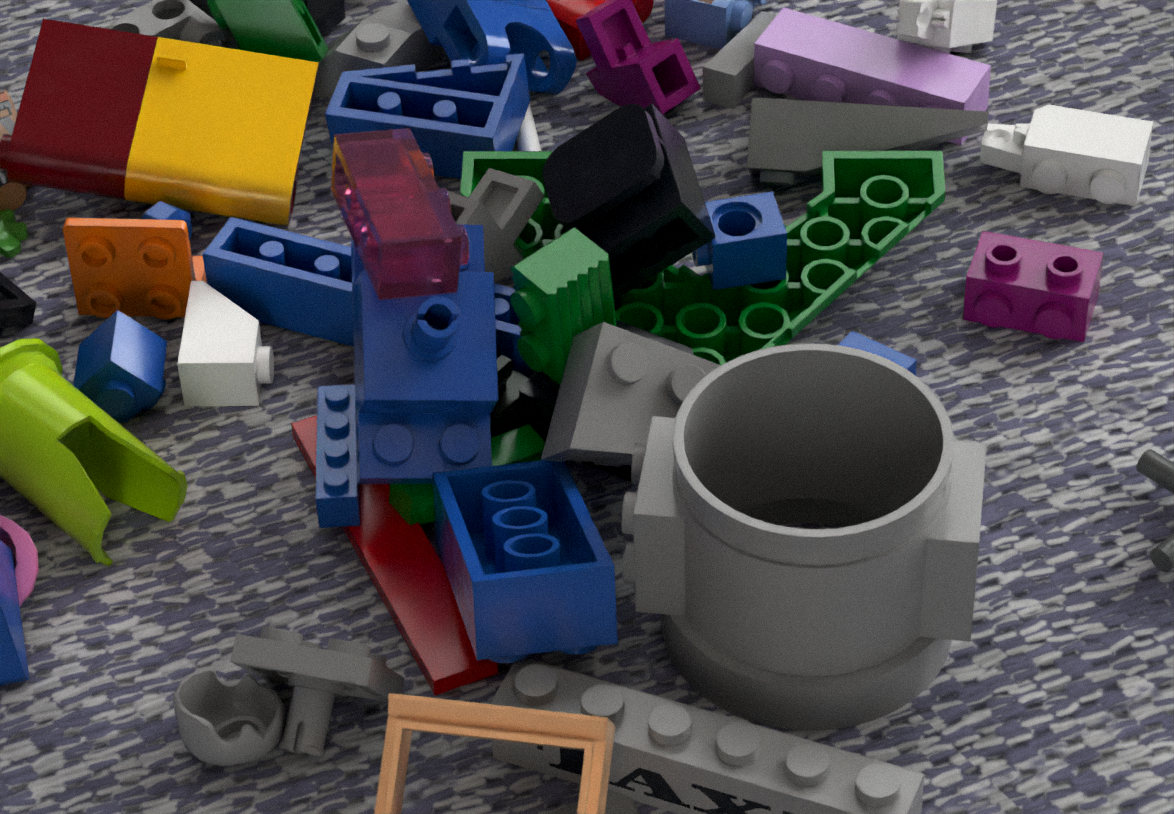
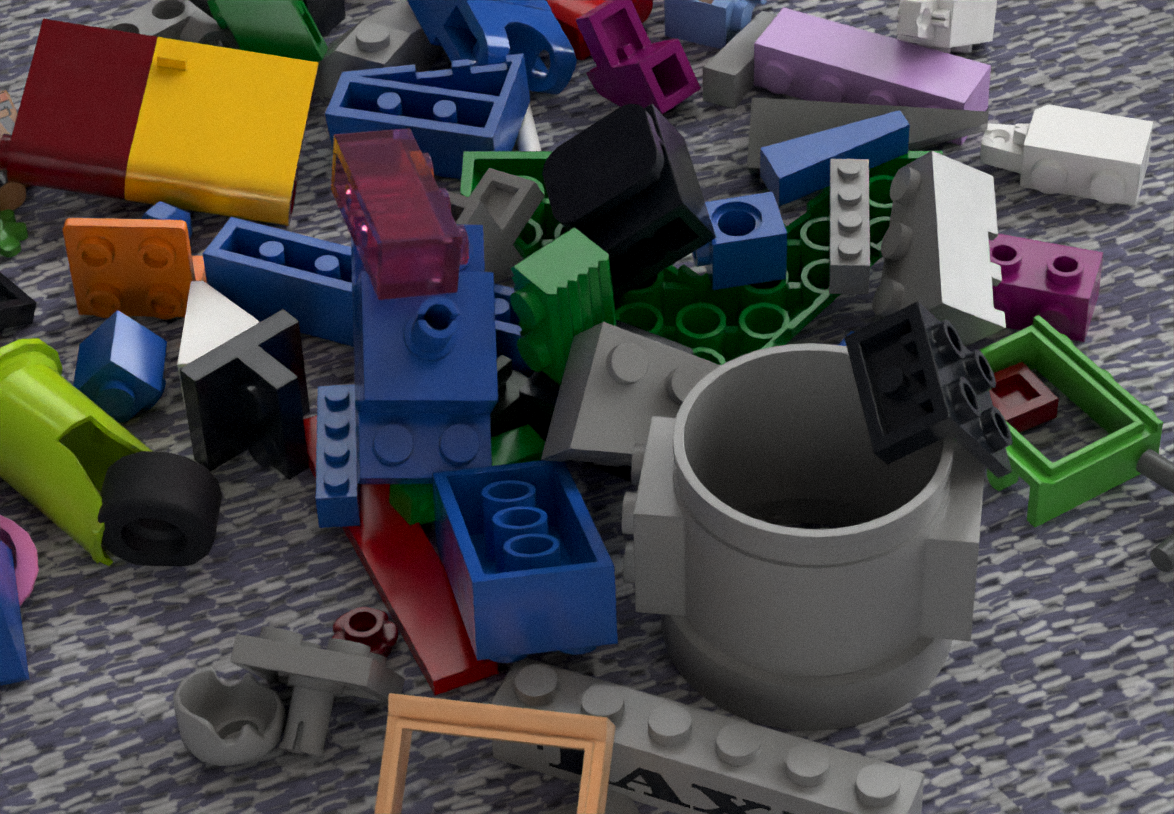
none -> black tyre [97,451,222,566]
none -> black bracket [179,309,310,480]
none -> dark red plate [332,607,399,657]
none -> blue piece [760,110,910,207]
none -> light grey piece [829,159,870,294]
none -> black bracket [844,301,1012,478]
none -> light grey wedge [872,151,1006,346]
none -> bright green window [954,315,1163,527]
none -> dark red plate [989,361,1059,433]

